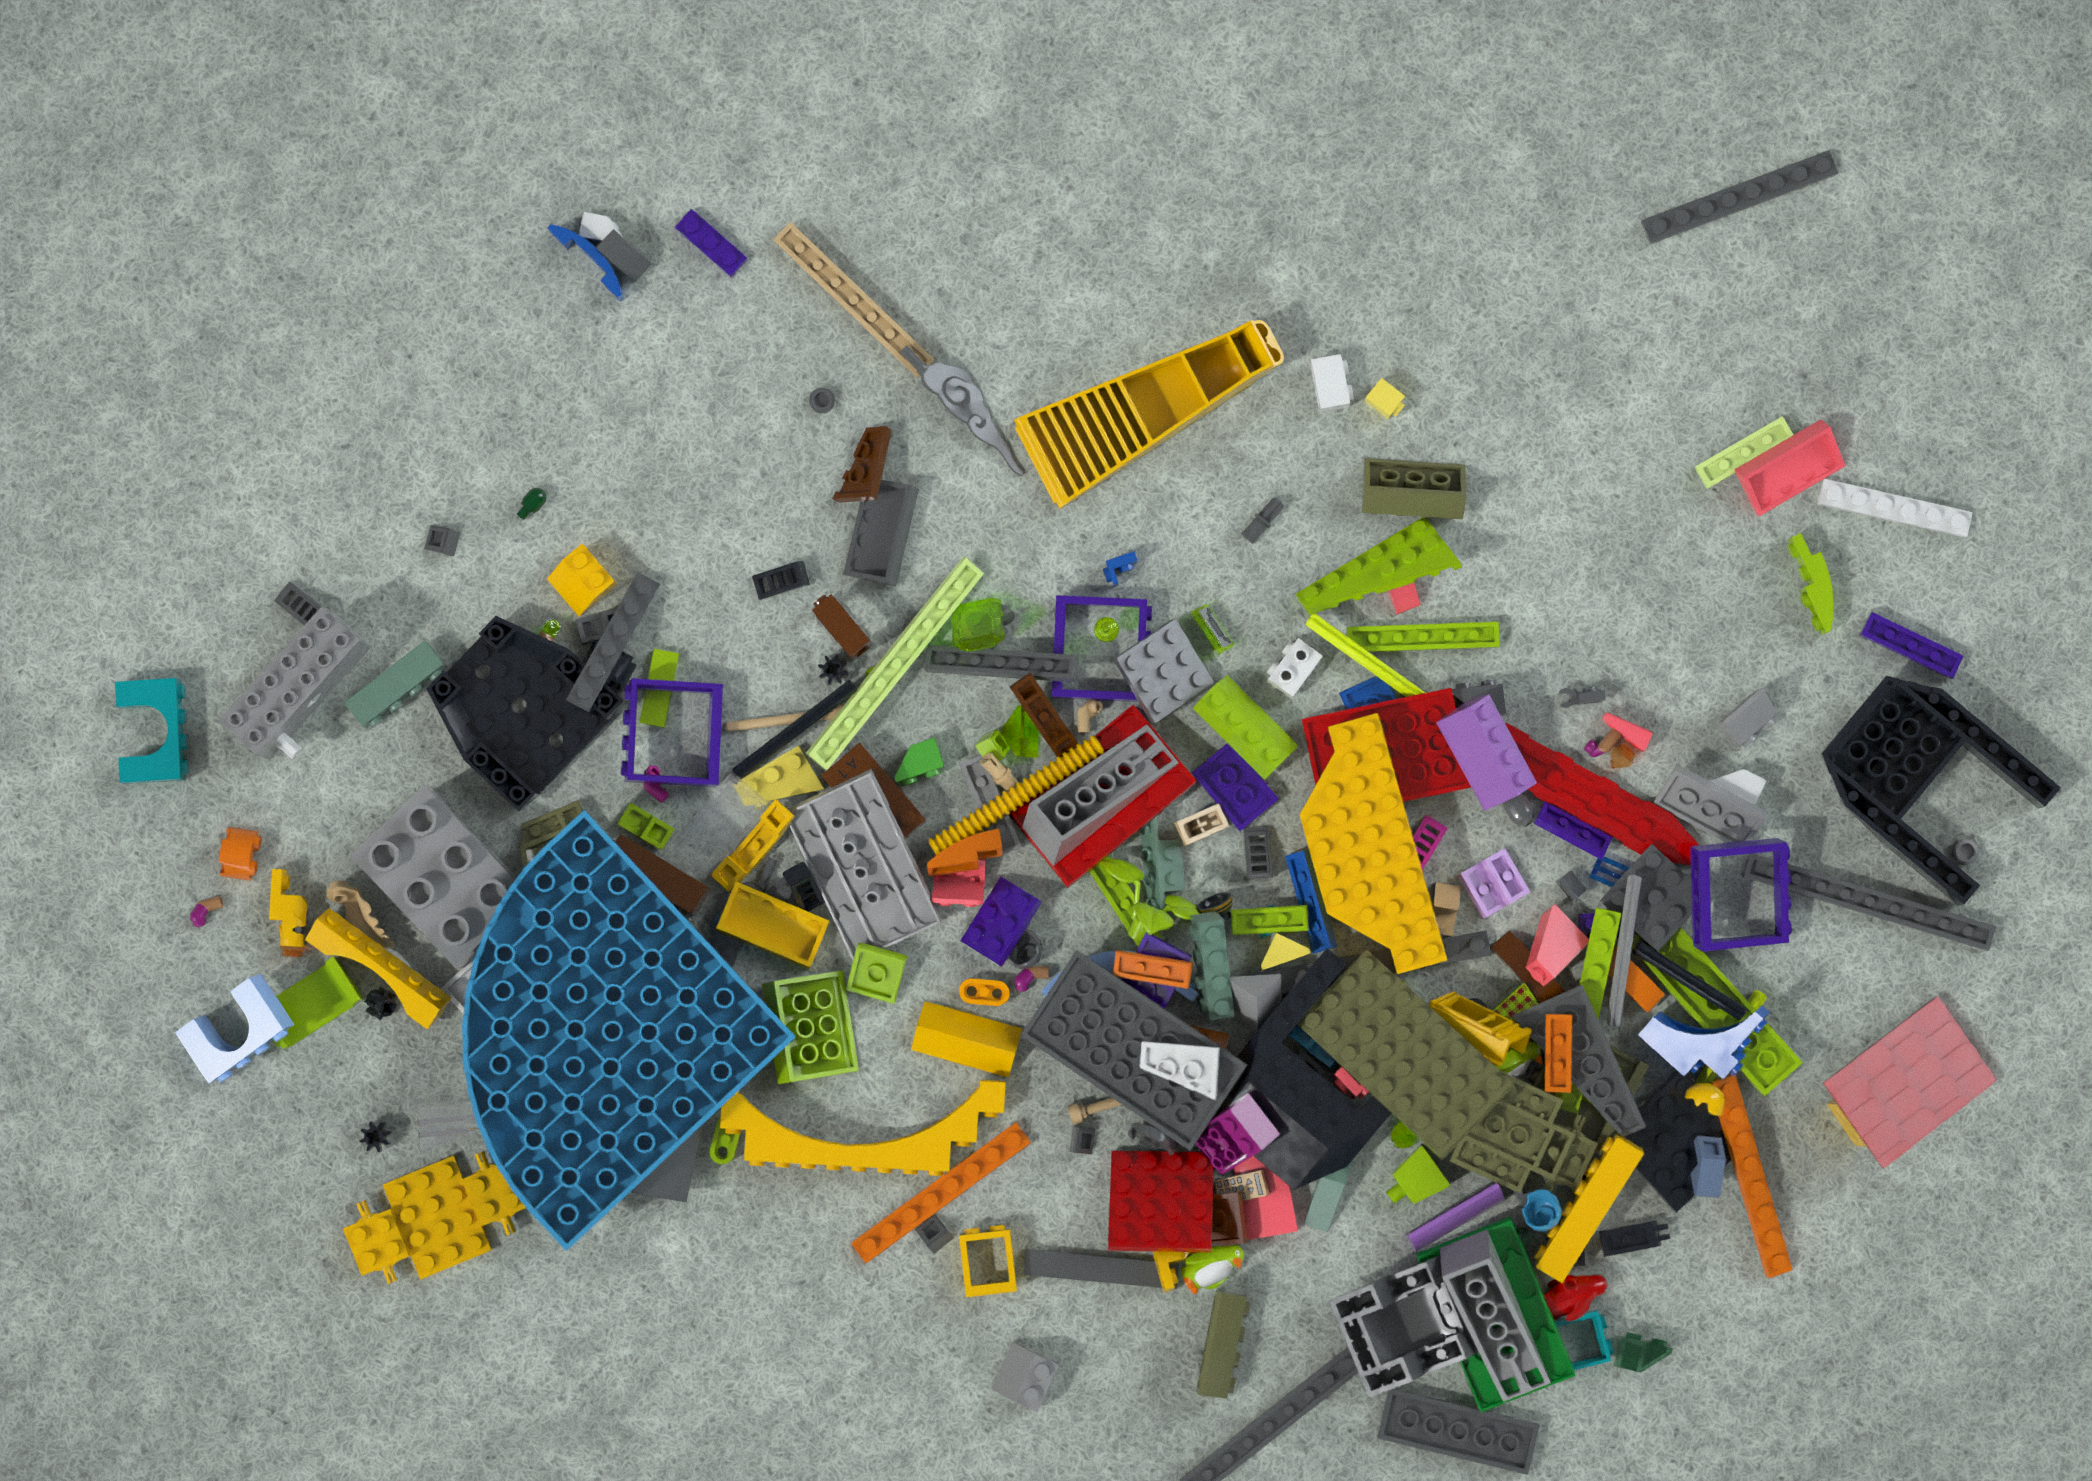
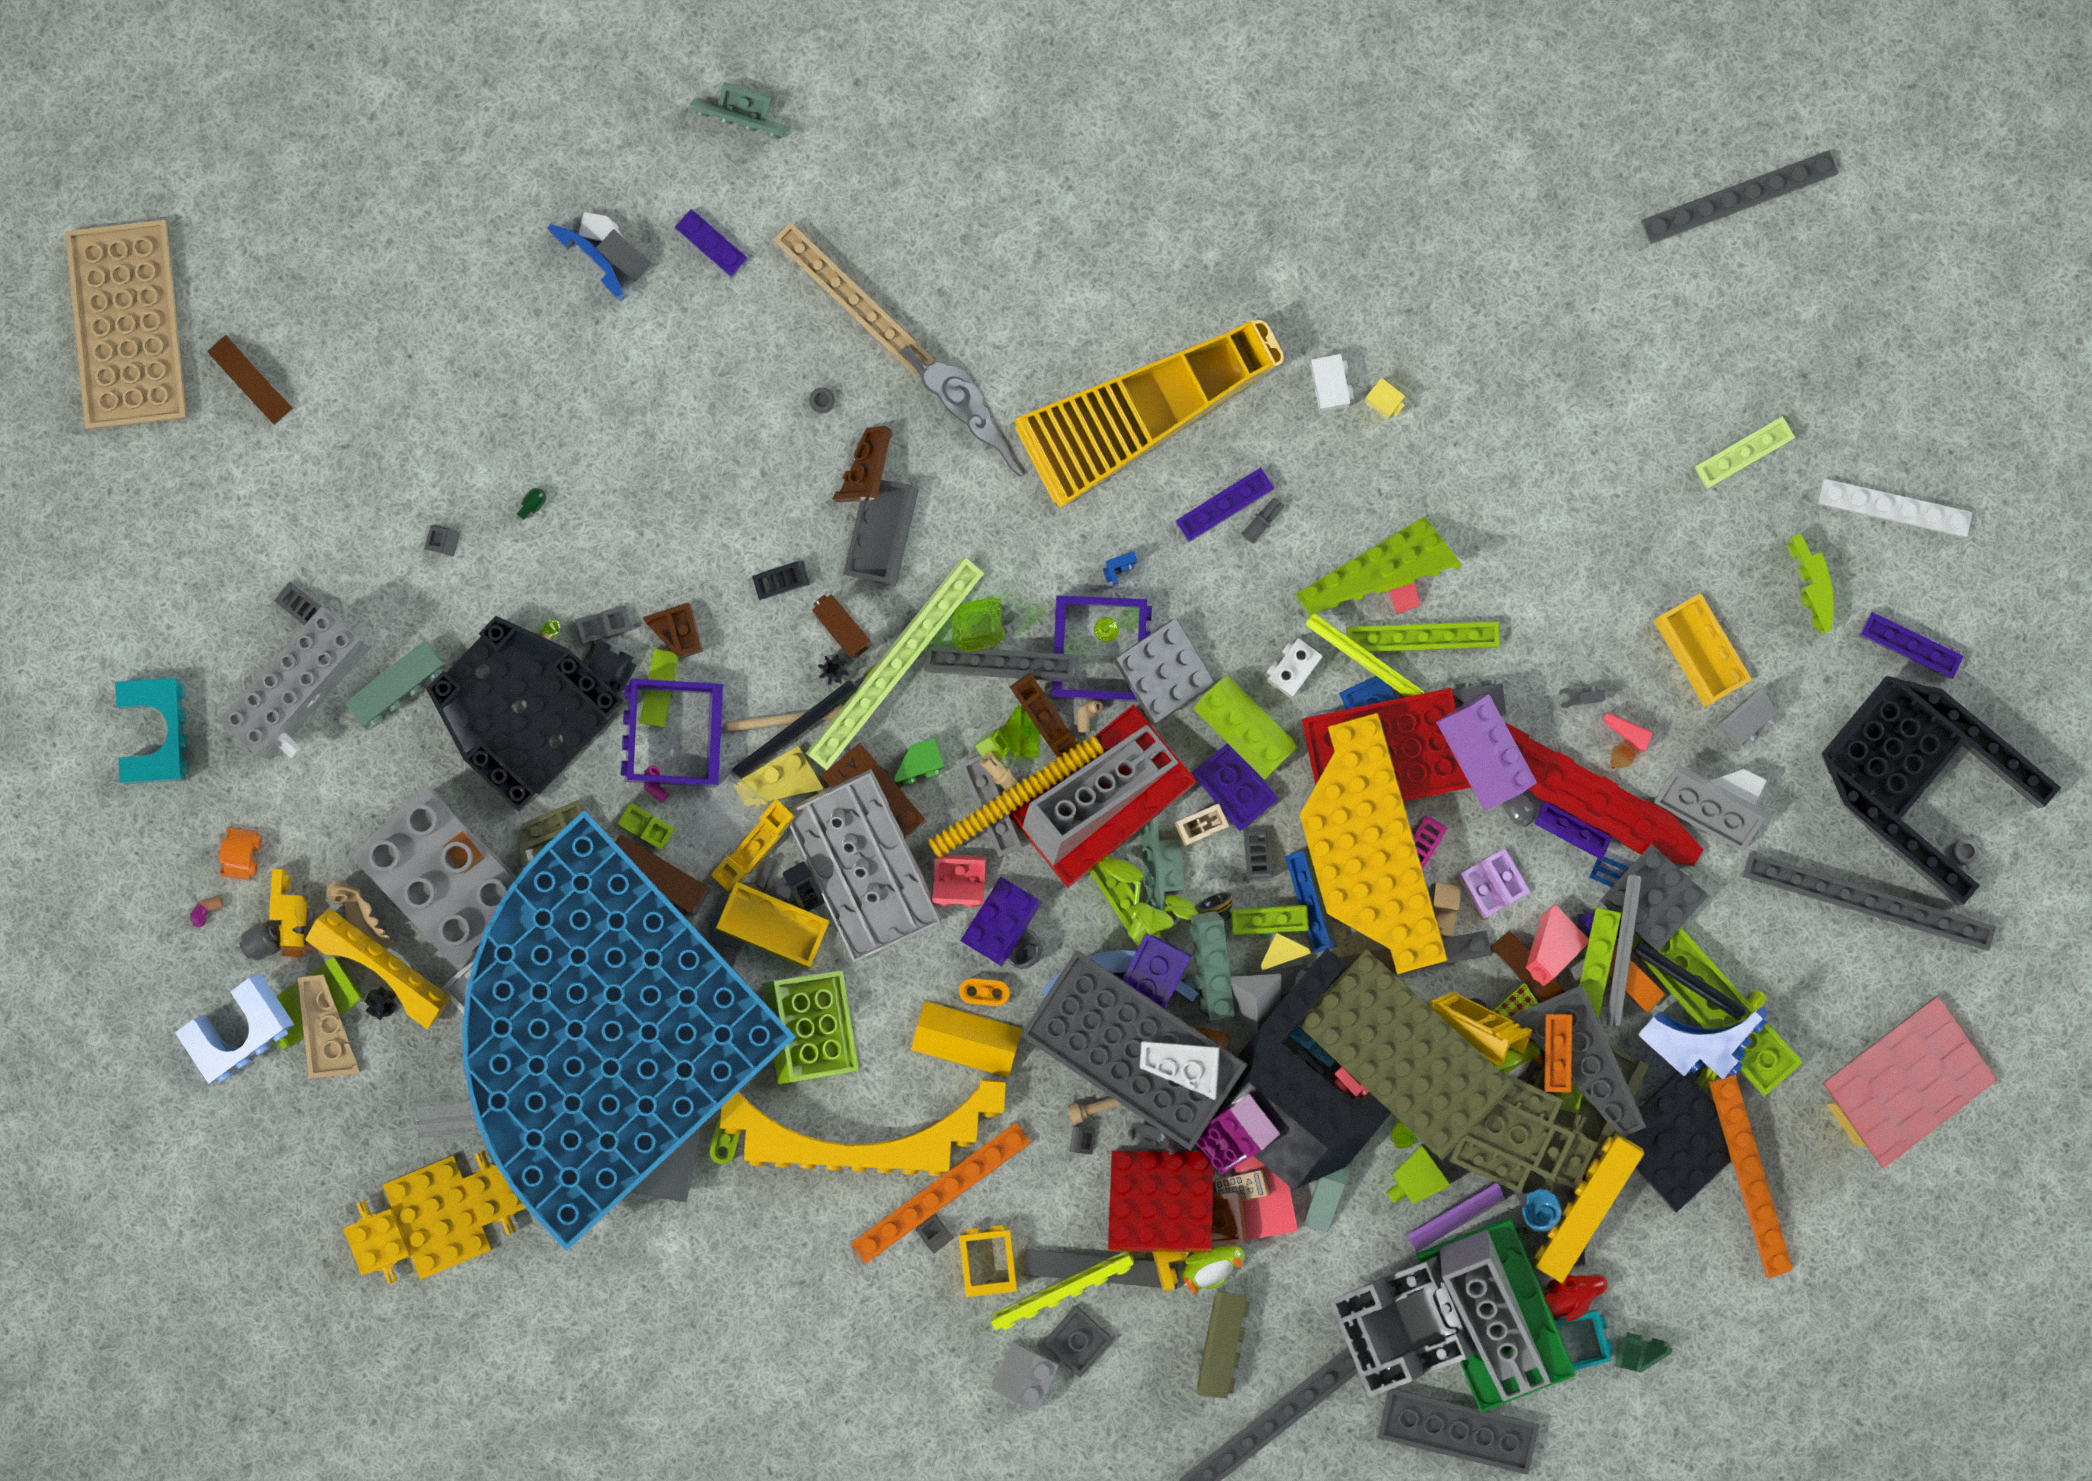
black gear [359,1121,392,1152] -> none
yellow slope [547,544,618,617] -> none
dark grey plate [567,572,660,712] -> none
lime tile [846,942,907,1004] -> none
orange slope [927,829,1002,877] -> none
arm [1014,966,1049,992] -> none
orange tile [1113,950,1193,989] -> none
slope [1191,604,1234,656] -> none
olive slope [1362,458,1466,519] -> none
dark grey slope [1557,871,1586,901] -> none
arm [1584,729,1621,758] -> none
black hinge [1598,1220,1671,1257] -> none
yellow hair [1685,1083,1725,1116] -> none
dark purple window [1690,838,1792,952] -> none
sand blue slope [1691,1136,1726,1198] -> none
coral slope [1734,419,1845,516] -> none
none -> tan plate [65,219,187,430]
none -> reddish brown slope [207,335,293,425]
none -> dark grey head [240,923,279,960]
none -> tan wing [298,974,360,1079]
none -> clear orange bracket [443,831,485,874]
none -> reddish brown wing [643,603,704,659]
none -> sand green bracket [689,82,790,138]
none -> neon yellow plate [991,1251,1134,1331]
none -> dark grey tile [1042,1305,1114,1378]
none -> dark purple plate [1175,467,1274,543]
none -> yellow slope [1653,593,1752,707]

